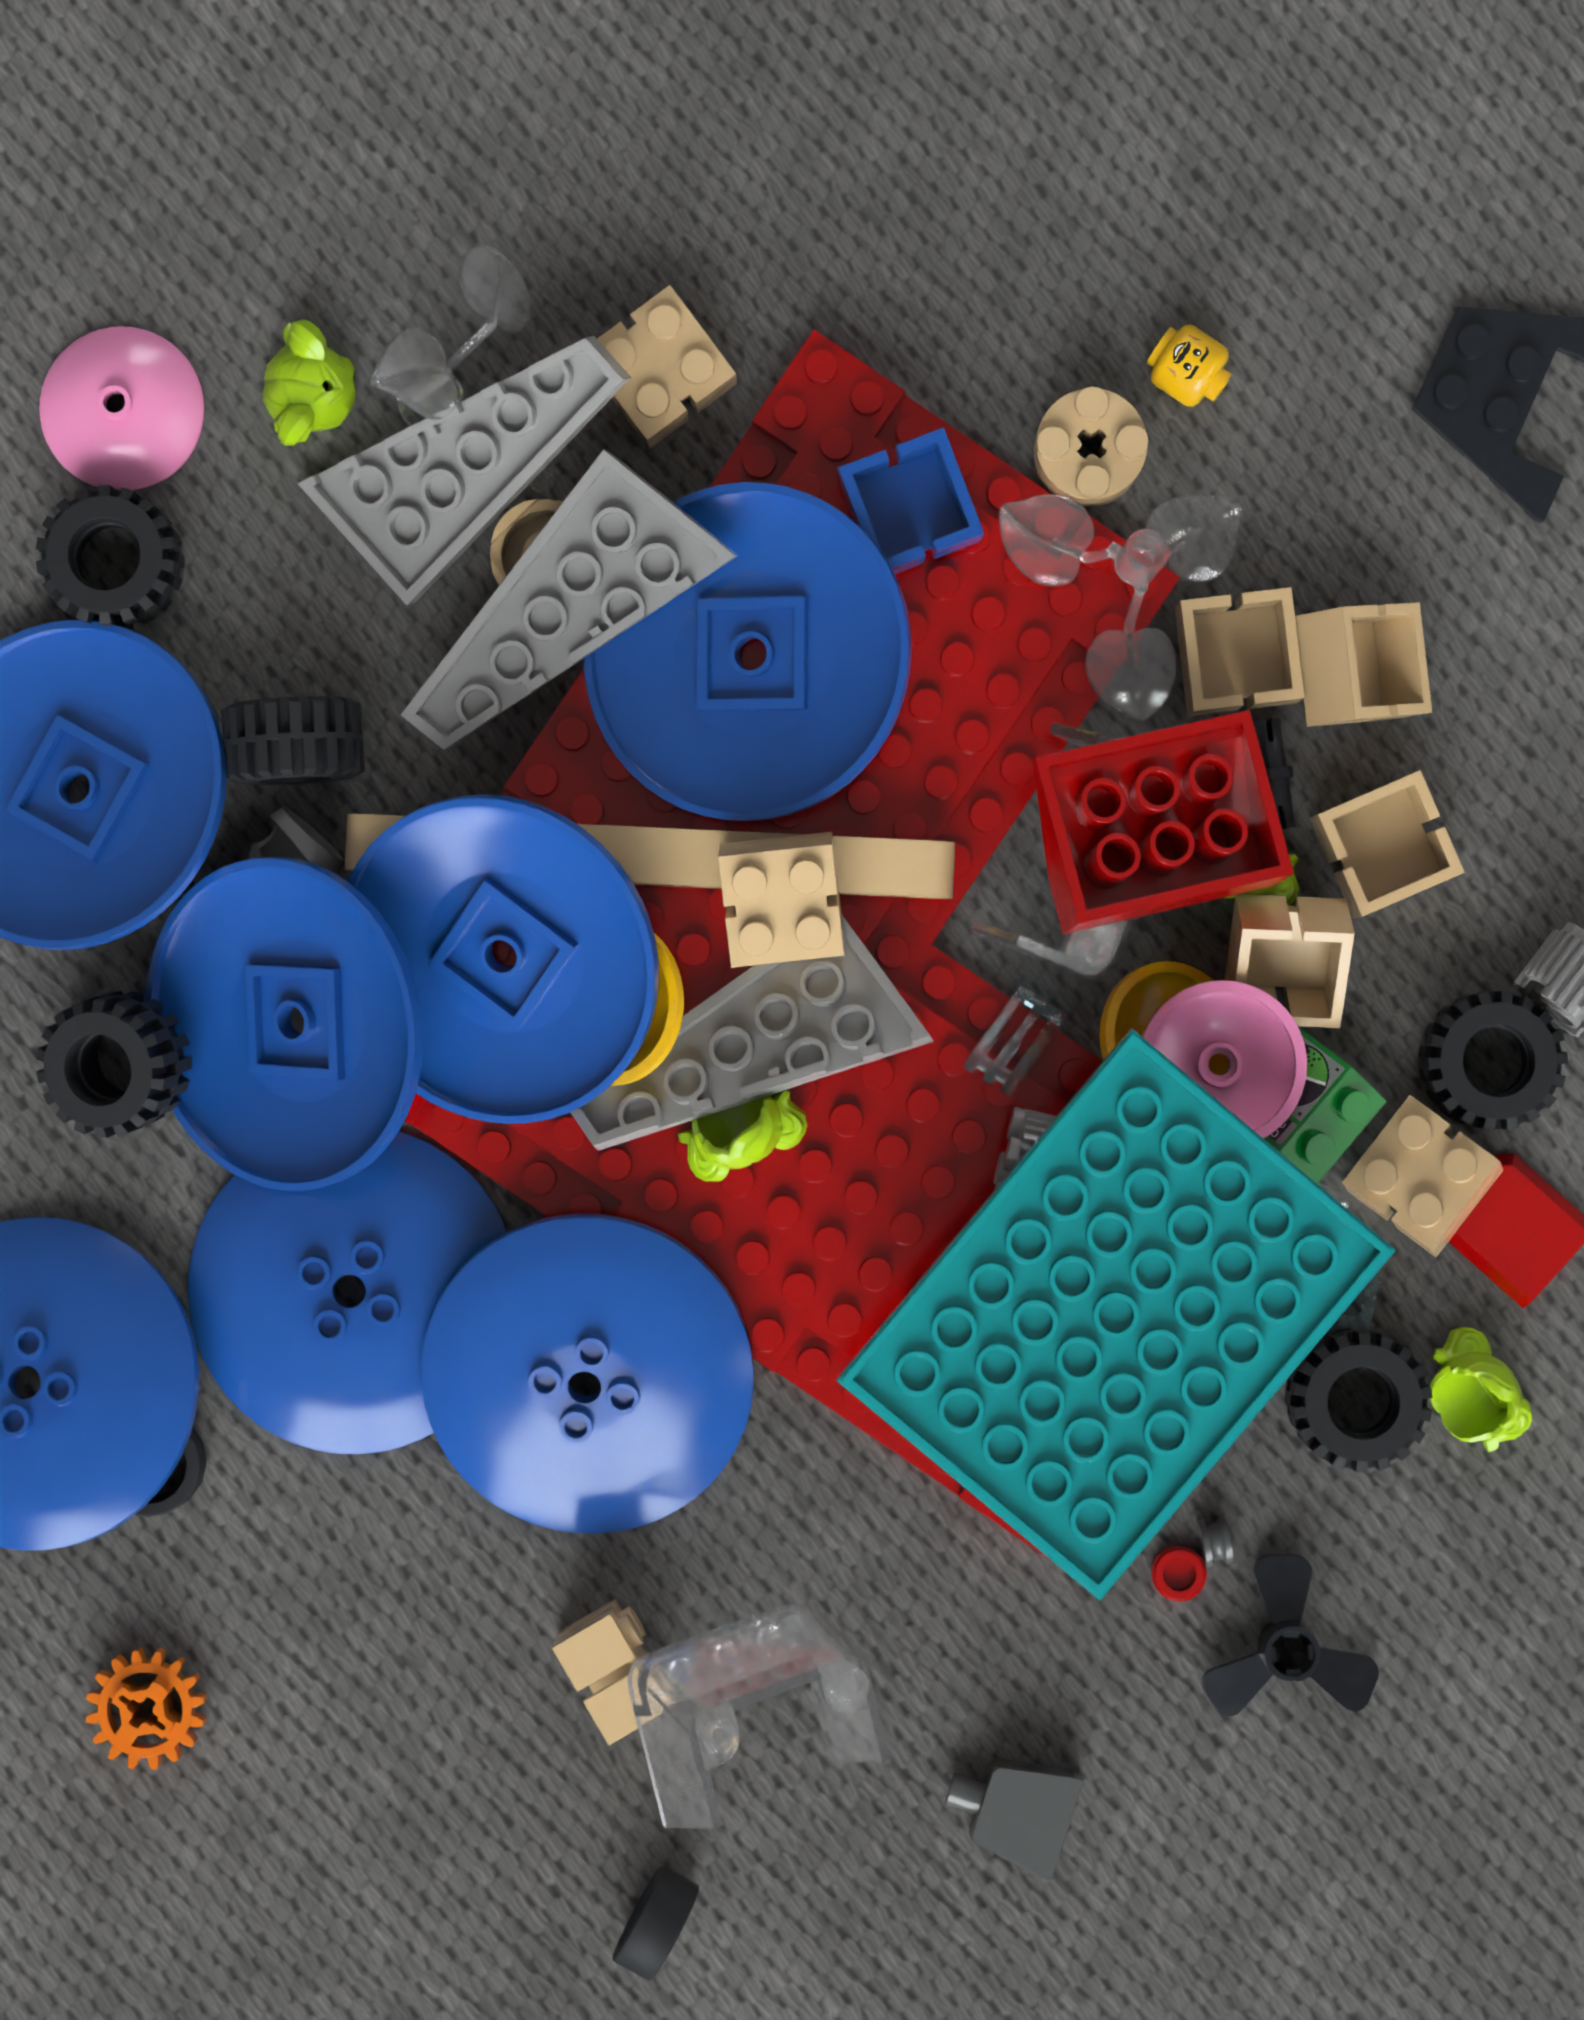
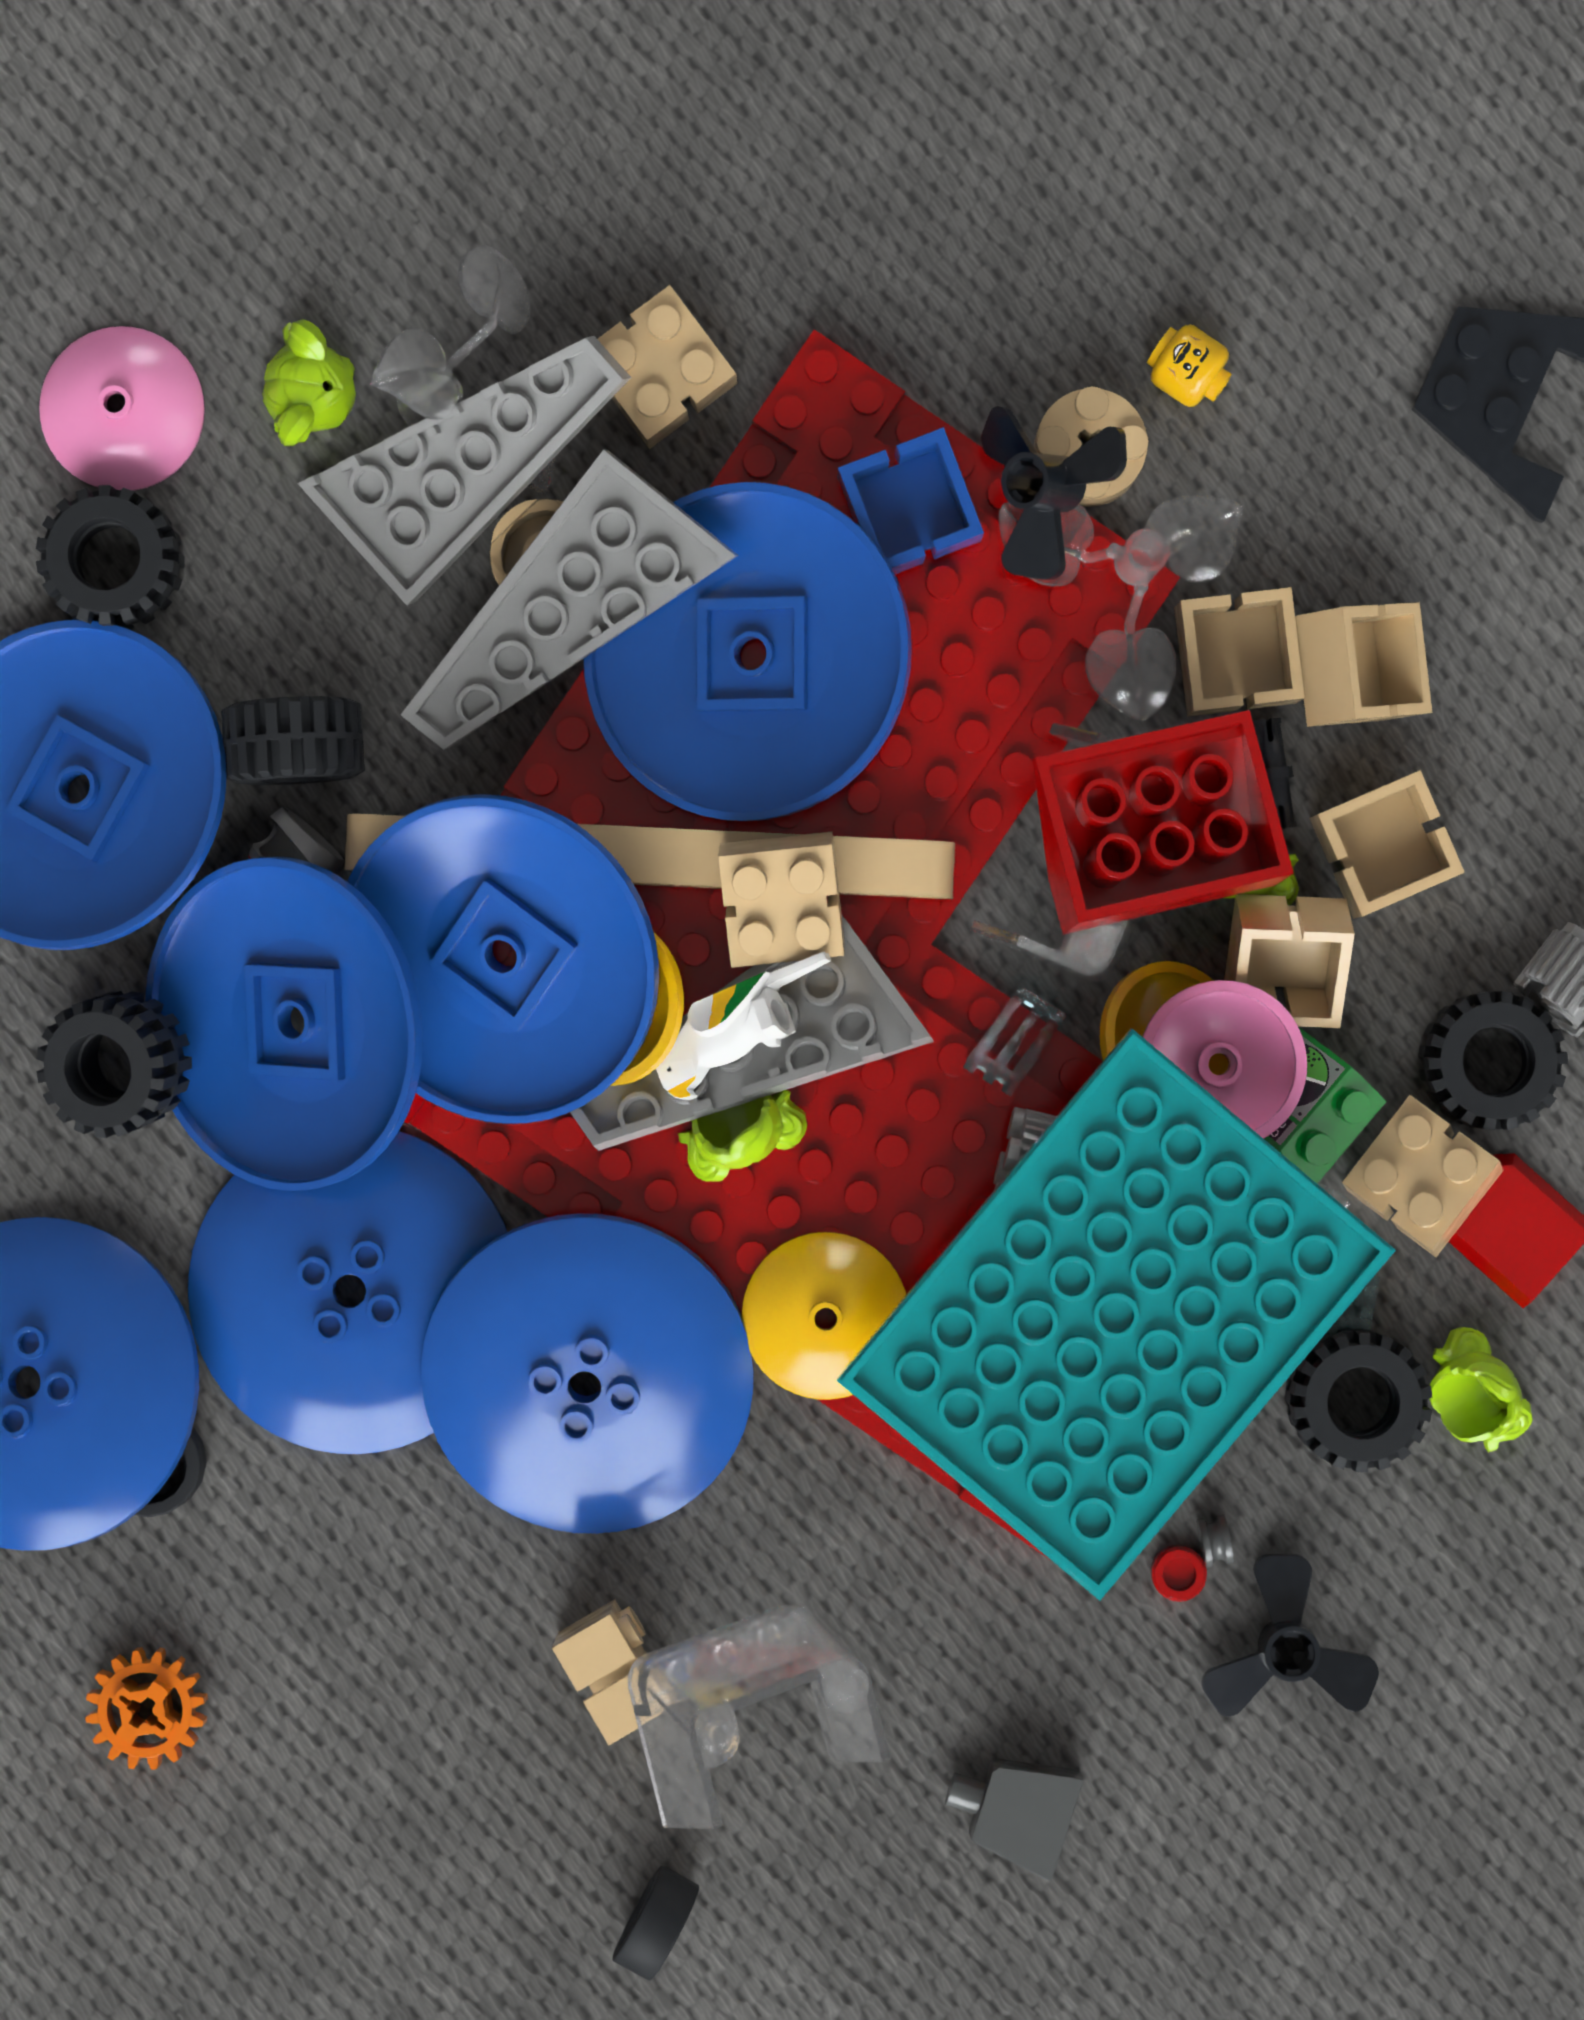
none -> white animal [656,952,831,1100]
none -> yellow dish [742,1232,906,1400]
none -> black piece [981,406,1127,580]

